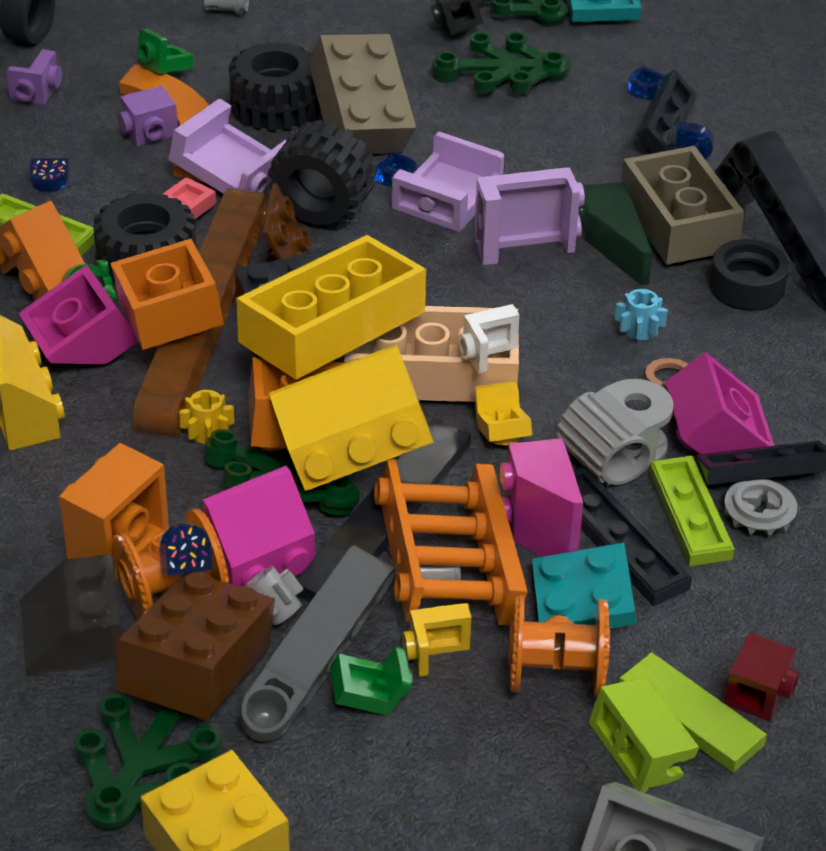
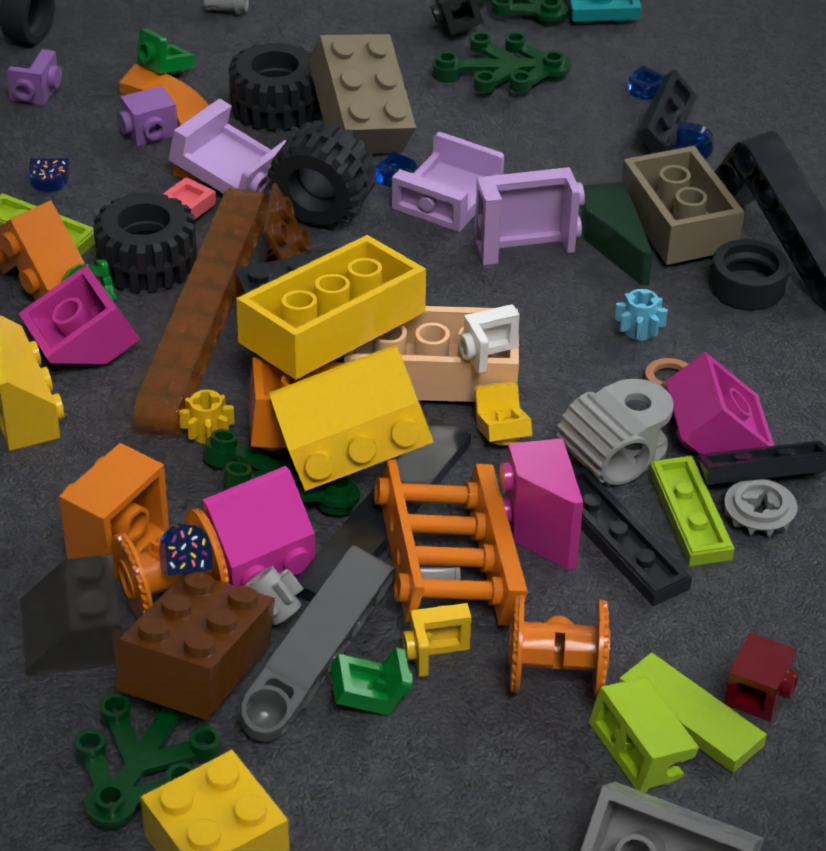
orange brick [111,239,224,350] -> none
teal plate [532,543,638,629] -> none

